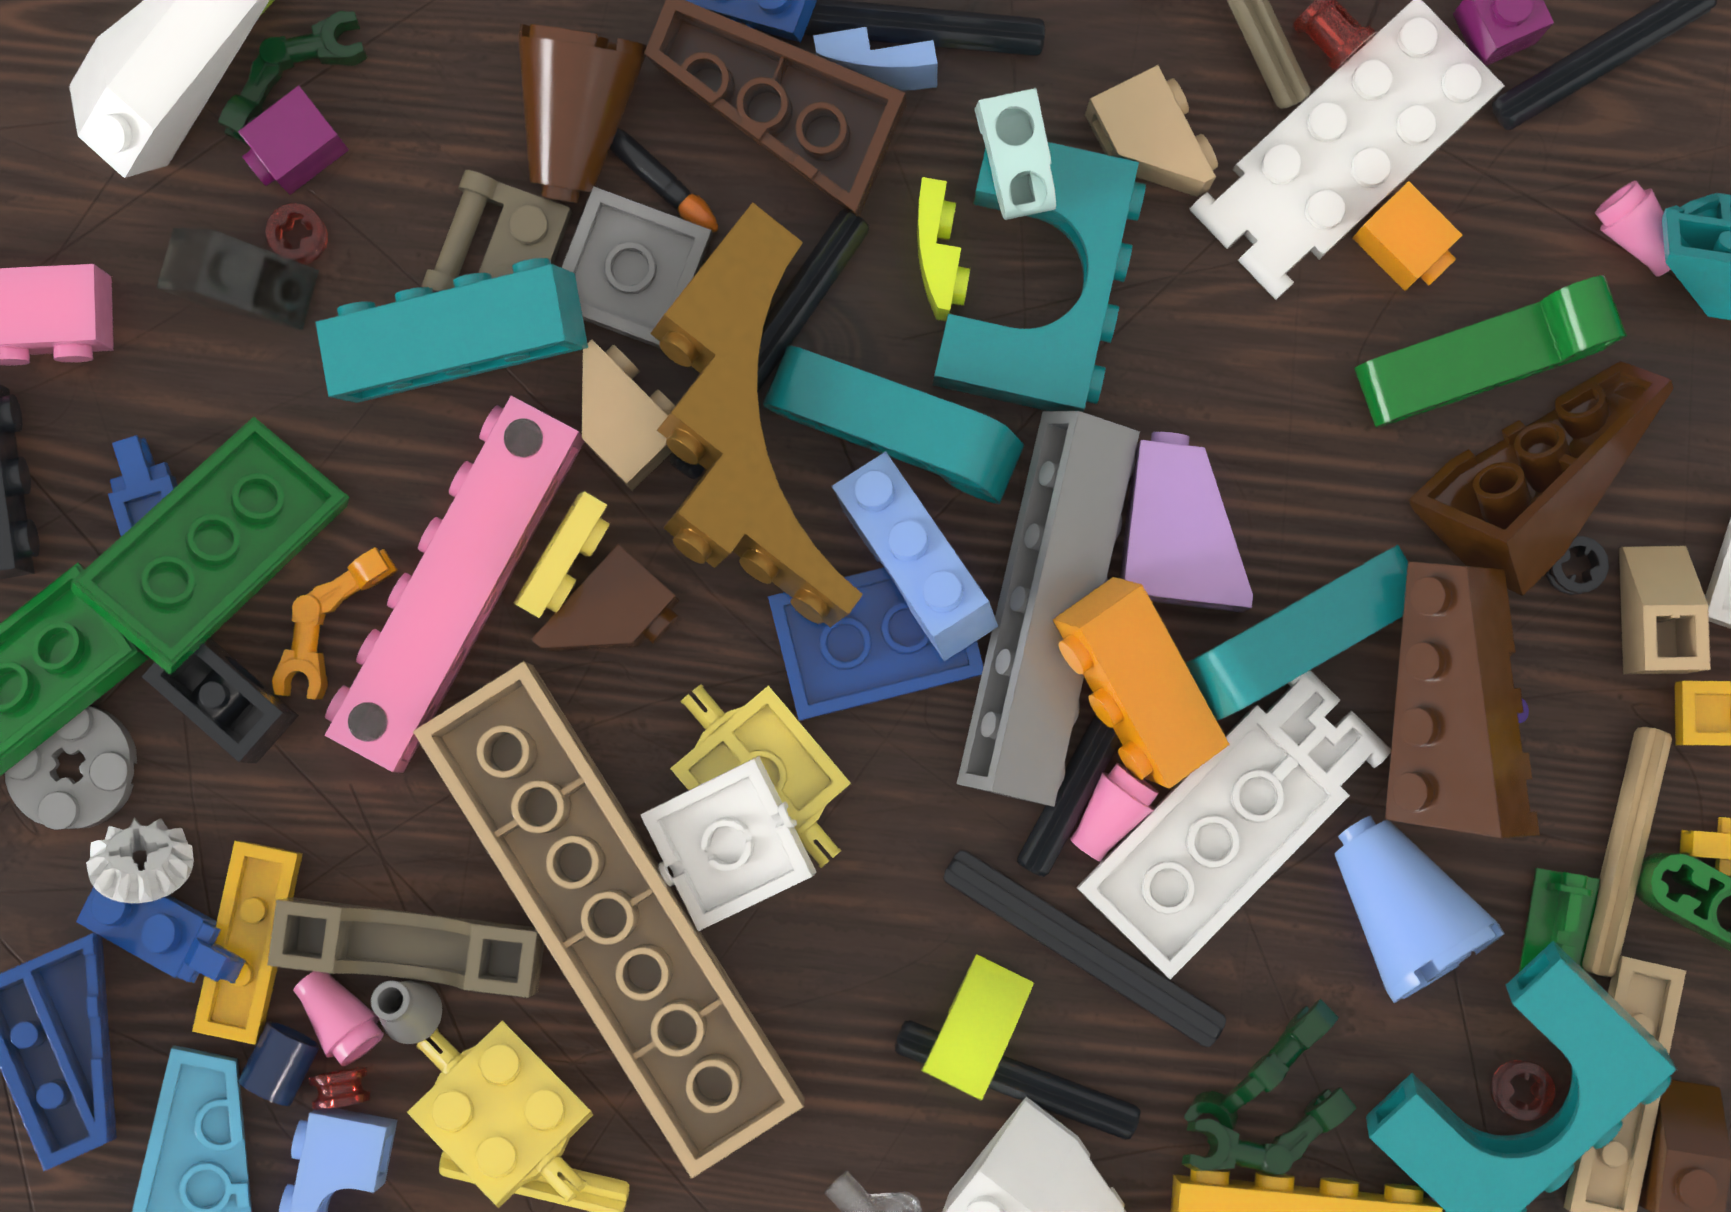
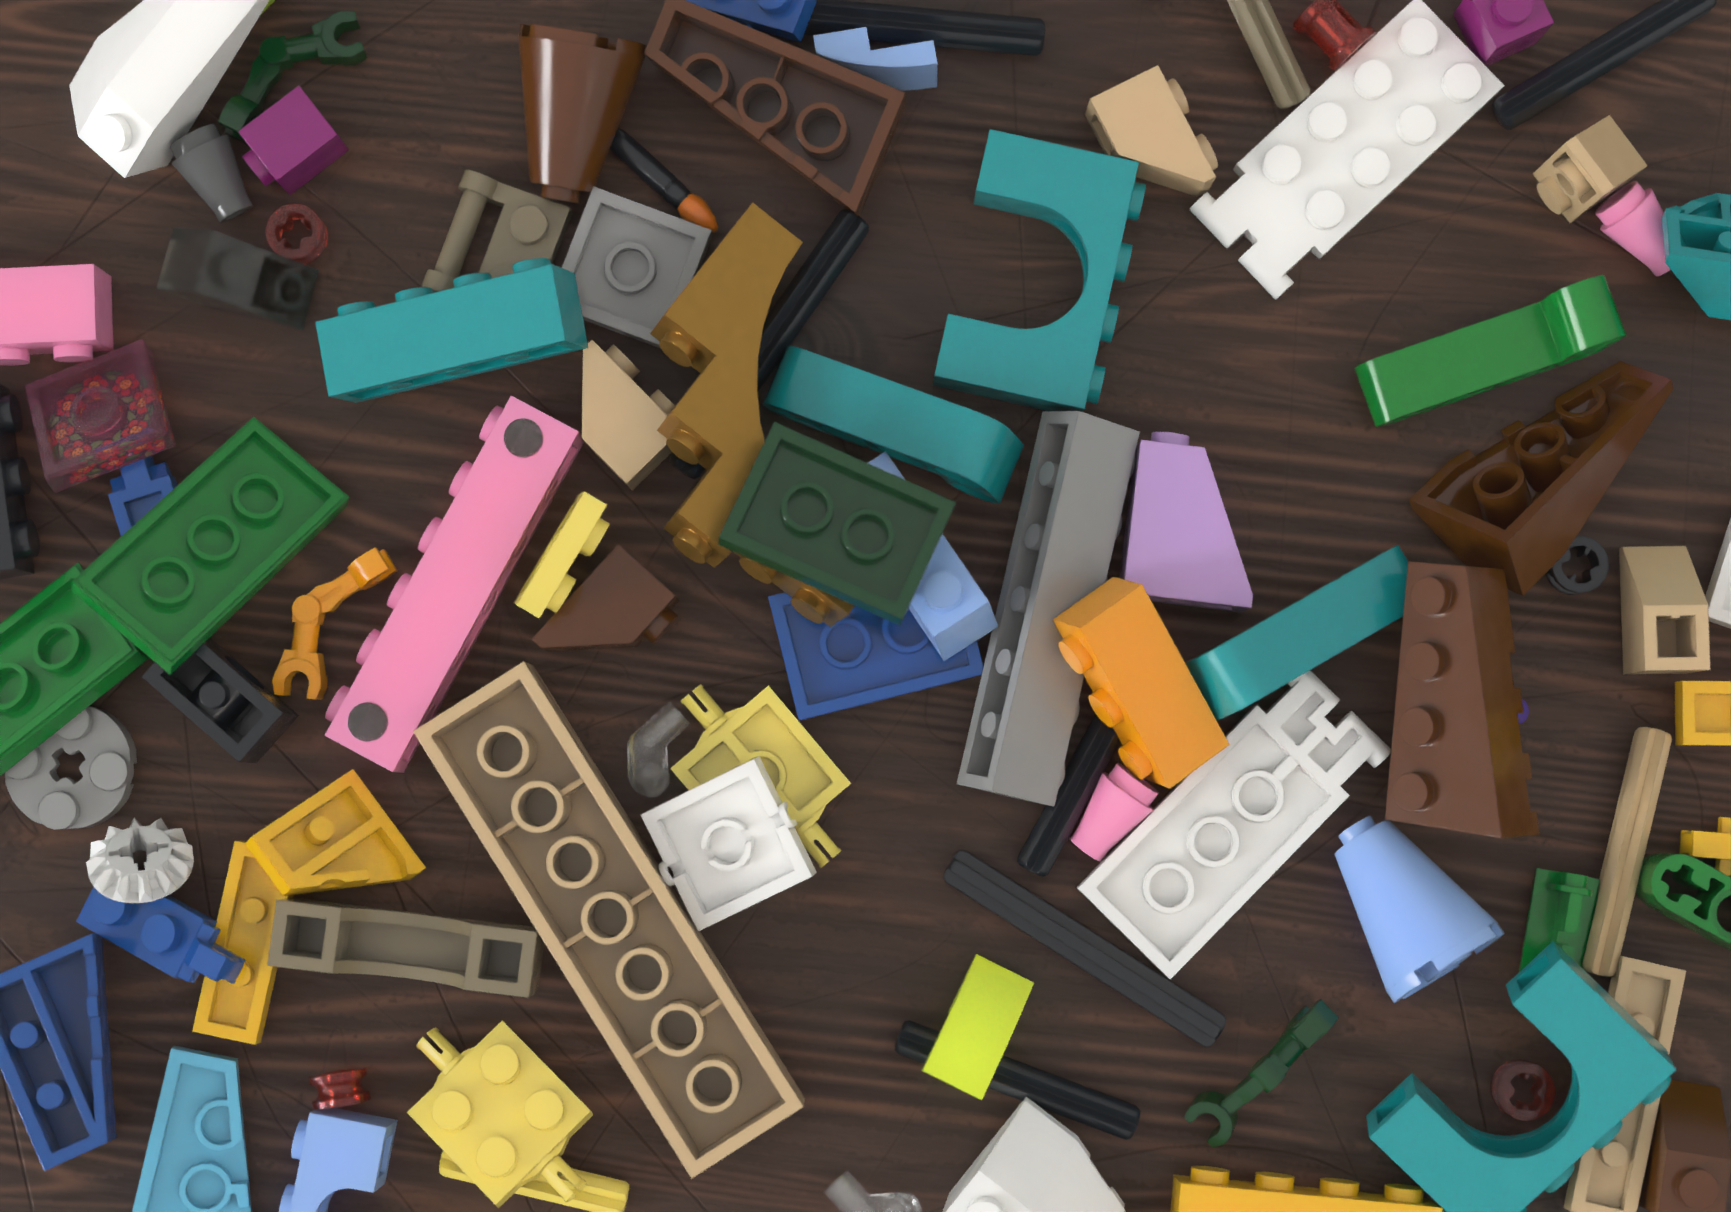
dark blue beam [238,1021,321,1106] -> none
bright pink cone [293,971,384,1066] -> none
light grey cone [371,980,442,1044] -> none
neon yellow slope [917,177,970,321] -> none
light aqua leg [974,88,1056,220] -> none
dark green piece [1182,1087,1357,1175] -> none
light orange brick [1352,181,1463,291] -> none
none -> clear pink tile [25,339,176,493]
none -> dark grey cone [170,124,253,223]
none -> yellow wing [245,769,426,896]
none -> clear arm [627,701,691,797]
none -> dark green plate [719,422,956,626]
none -> tan slope [1533,115,1648,223]

